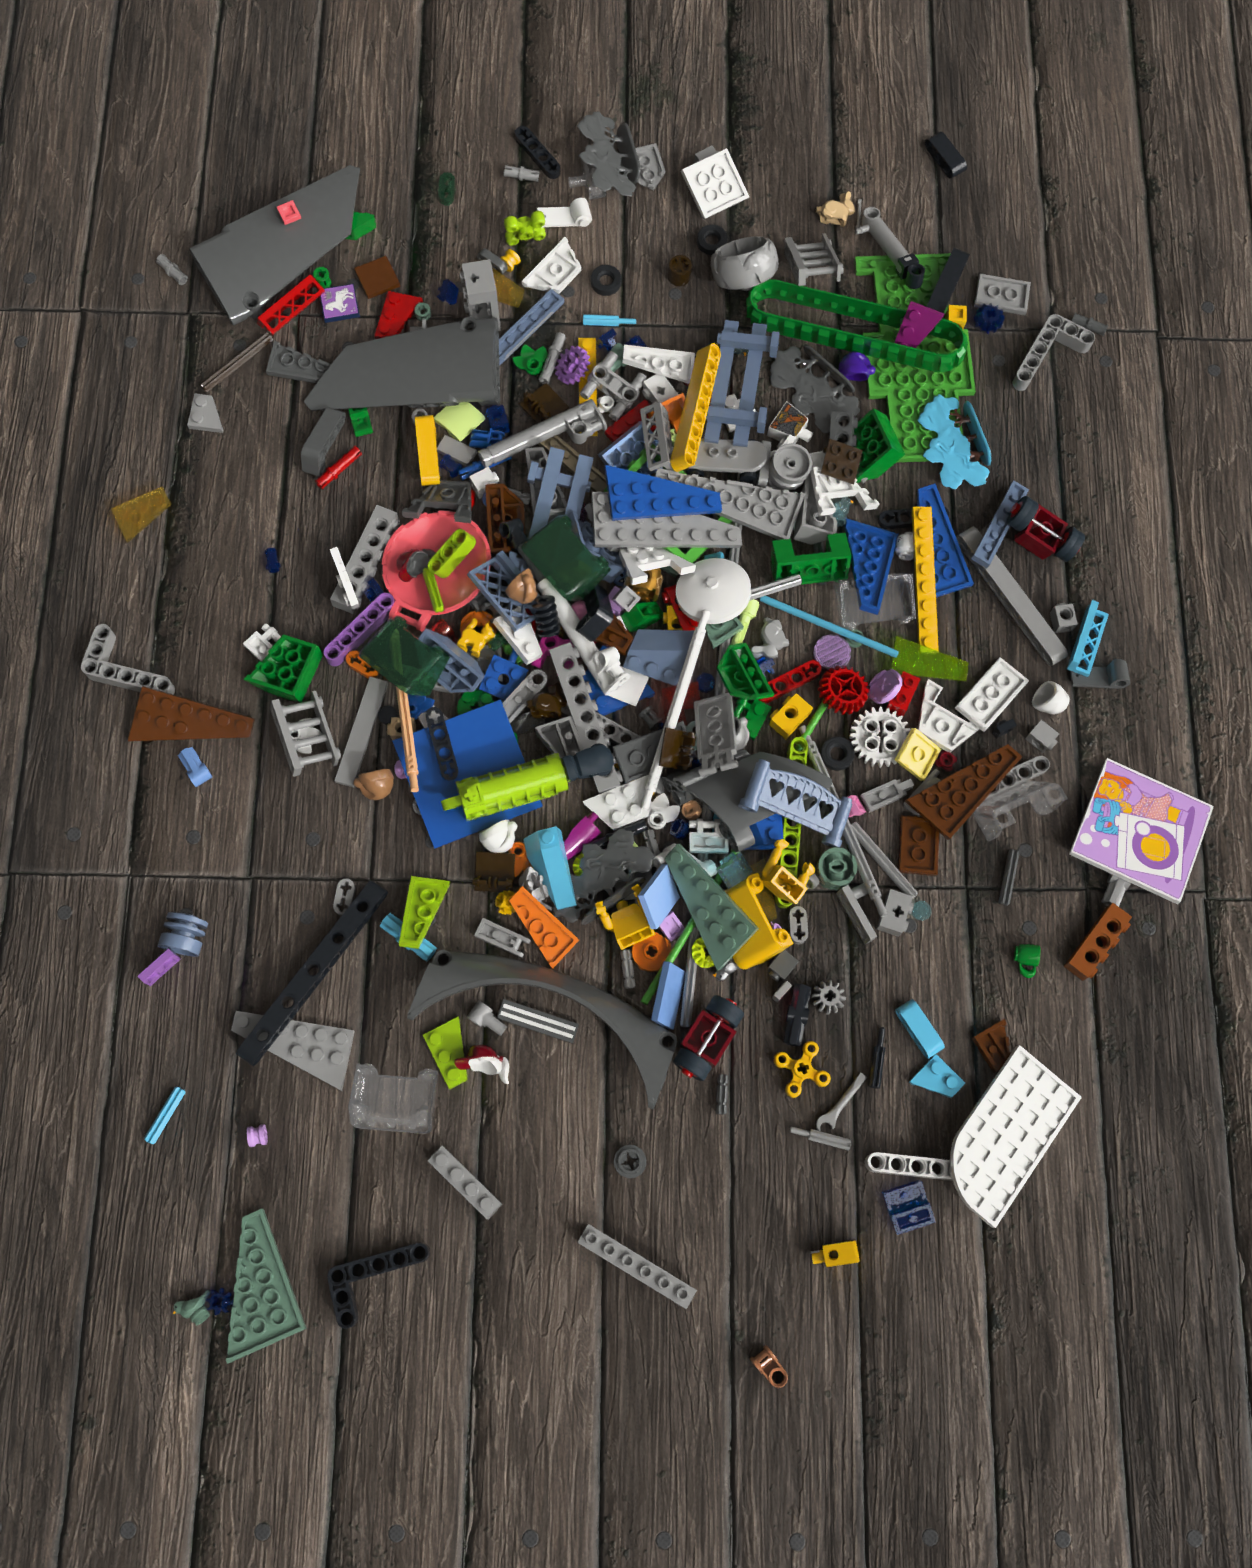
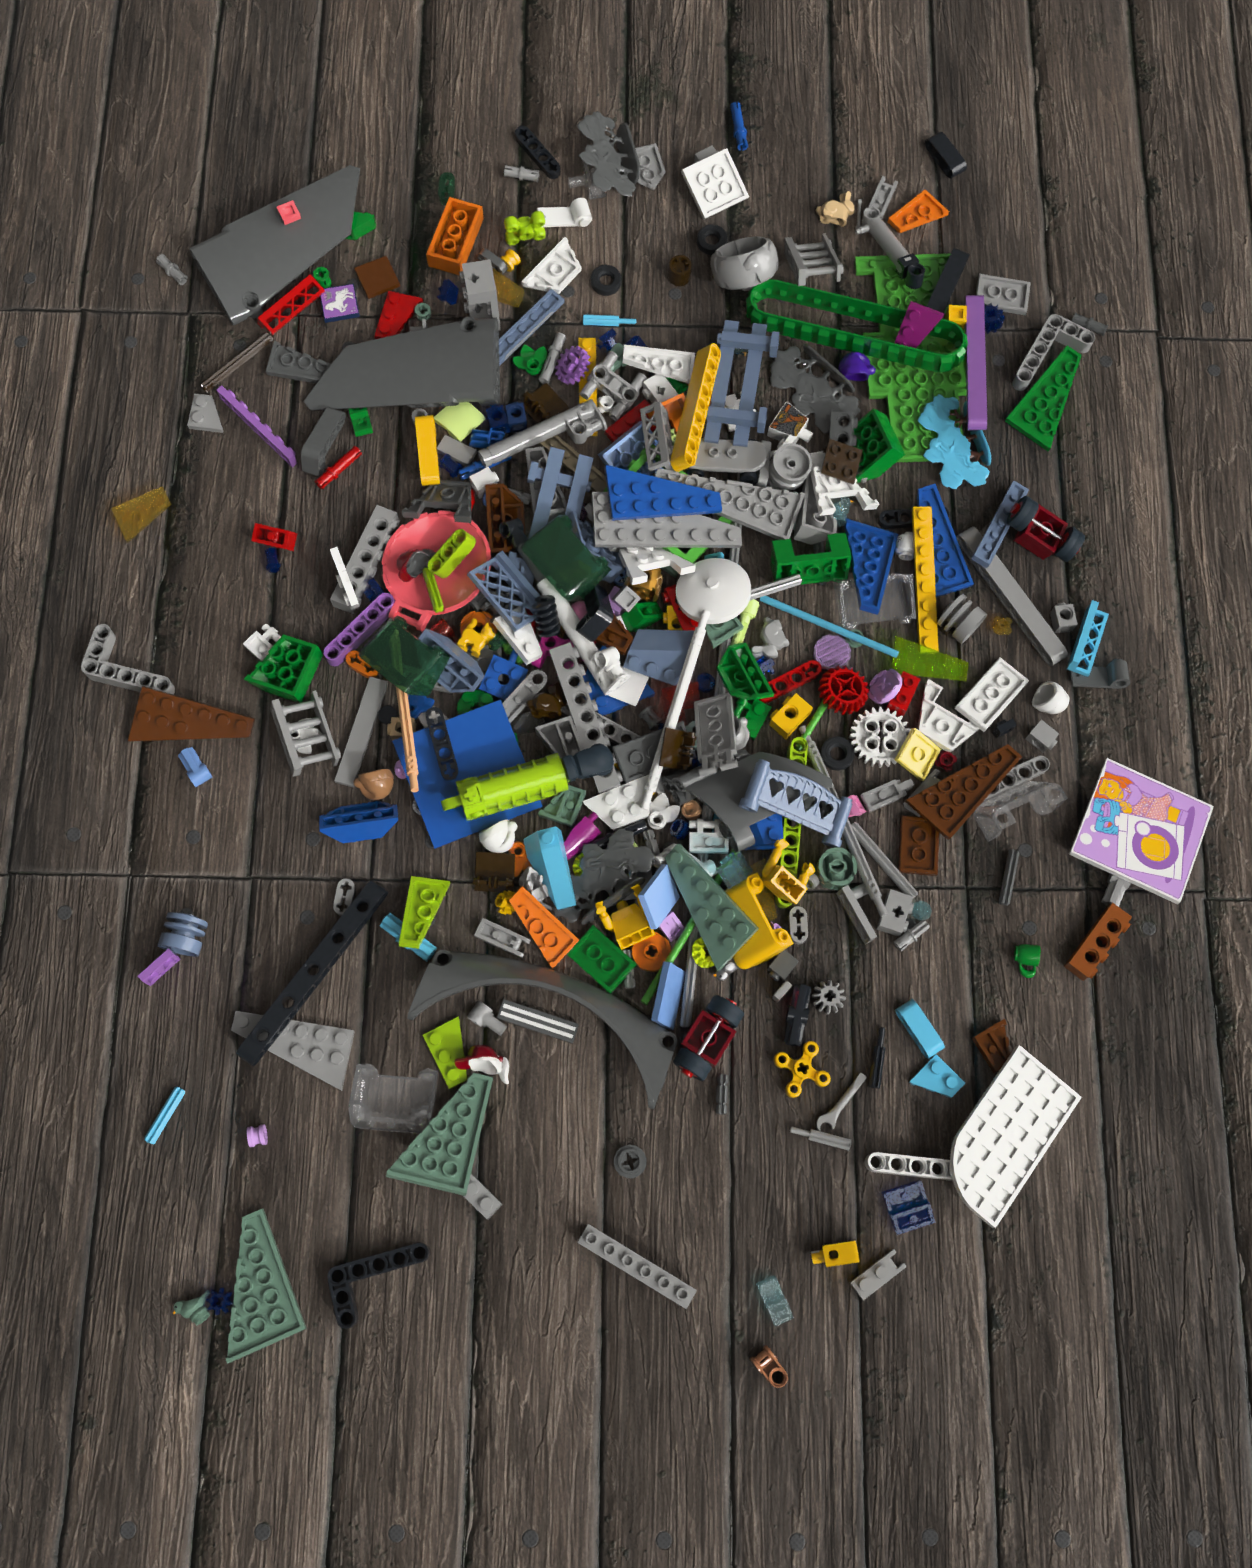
medium nougat piece [505,568,538,604] -> none
none -> medium lavender plate [217,385,297,467]
none -> red brick [251,523,297,552]
none -> blue wedge [319,801,398,843]
none -> sand green wing [386,1073,493,1196]
none -> orange brick [426,197,484,275]
none -> dark blue brick [506,402,527,433]
none -> sand green wing [538,785,586,827]
none -> green tile [567,925,637,994]
none -> green bush [666,377,688,394]
none -> blue pin [730,102,748,151]
none -> clear light blue slope [756,1275,794,1327]
none -> light grey hinge [850,1249,907,1300]
none -> light grey hinge [869,176,898,219]
none -> orange wing [888,190,949,233]
none -> light grey axle [893,919,930,952]
none -> light grey wheel [937,594,987,644]
none -> medium lavender beam [965,295,987,430]
none -> clear yellow plate [993,616,1012,635]
none -> green wing [1005,345,1082,452]

